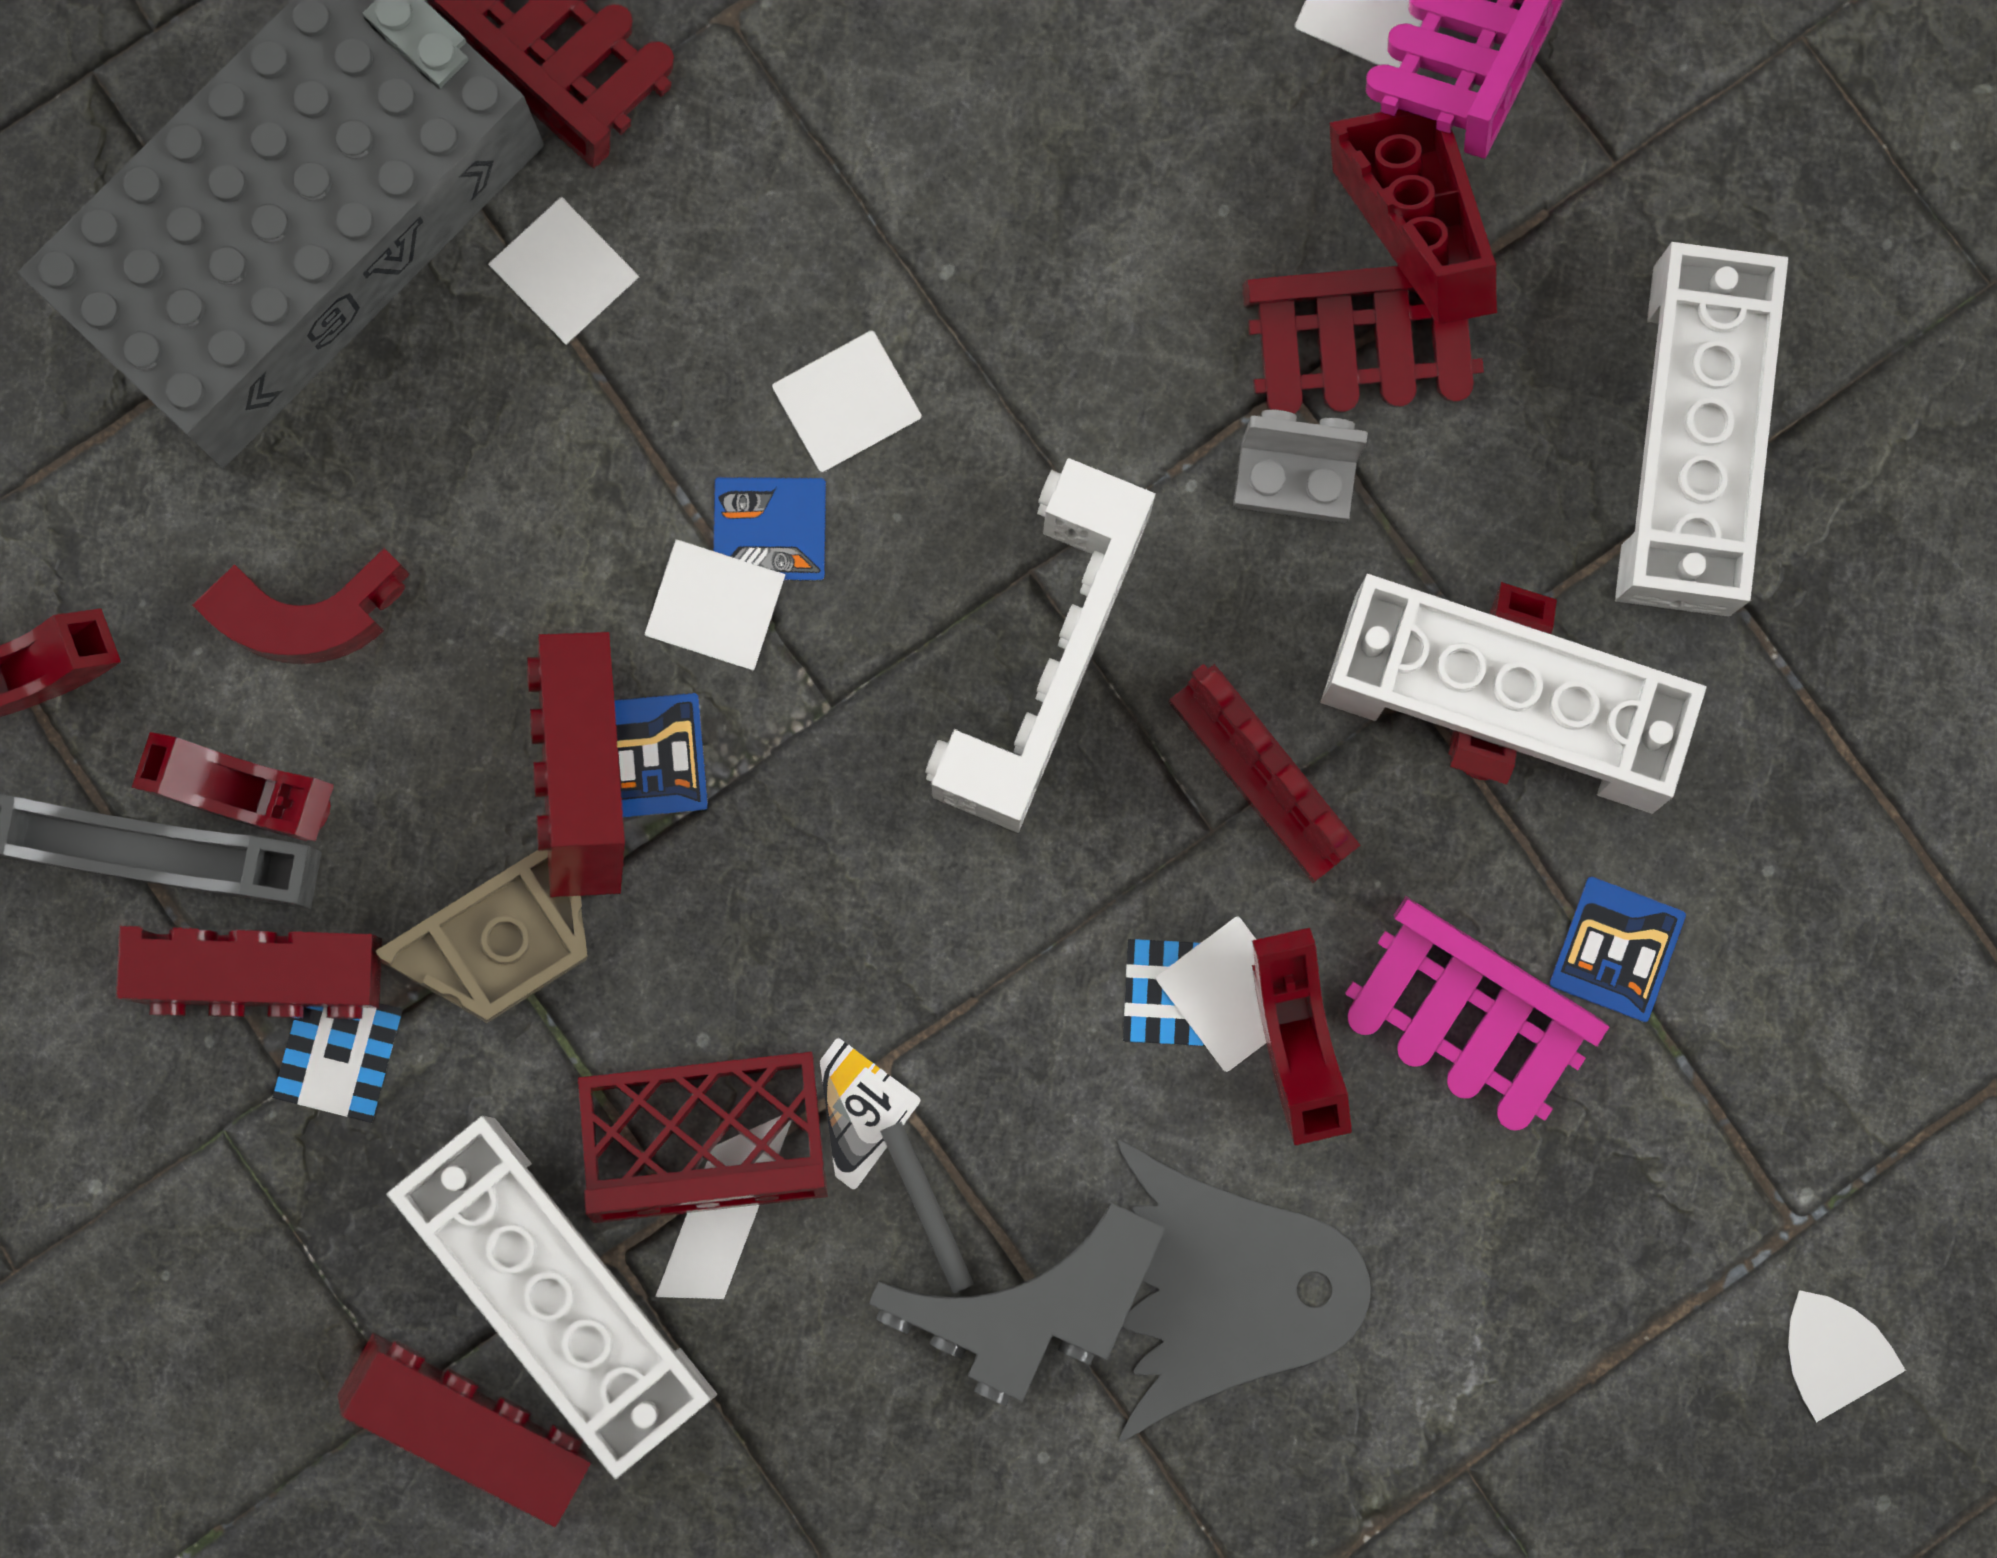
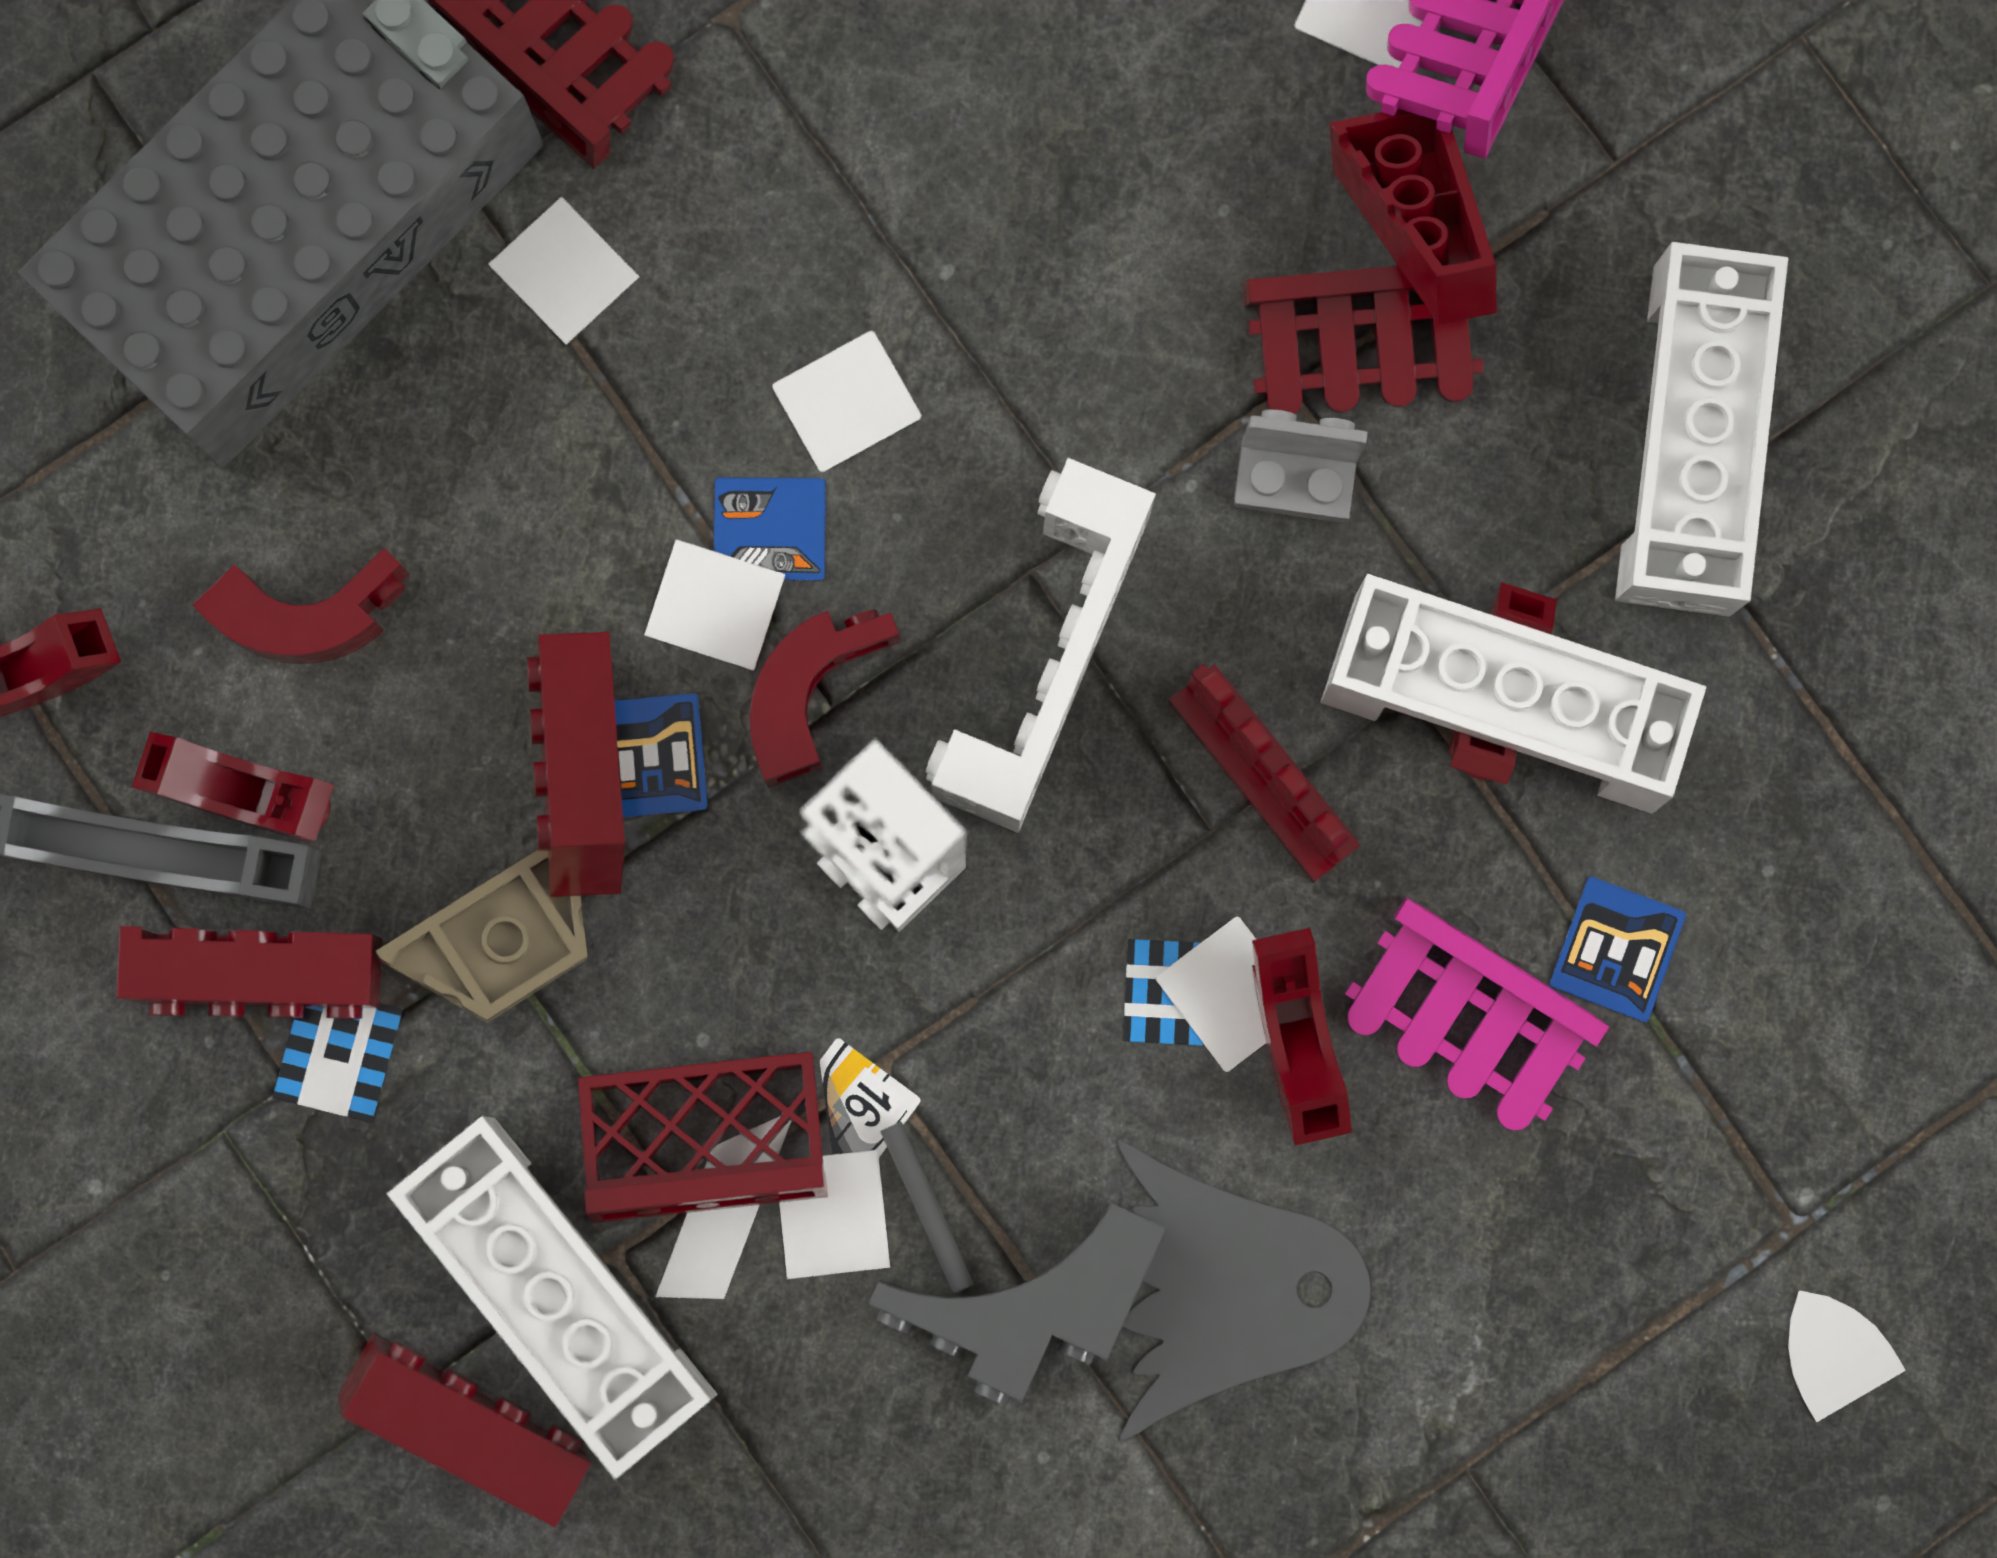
none -> dark red arch [750,609,900,788]
none -> white sticker [779,1150,890,1279]
none -> white plate [801,740,966,932]

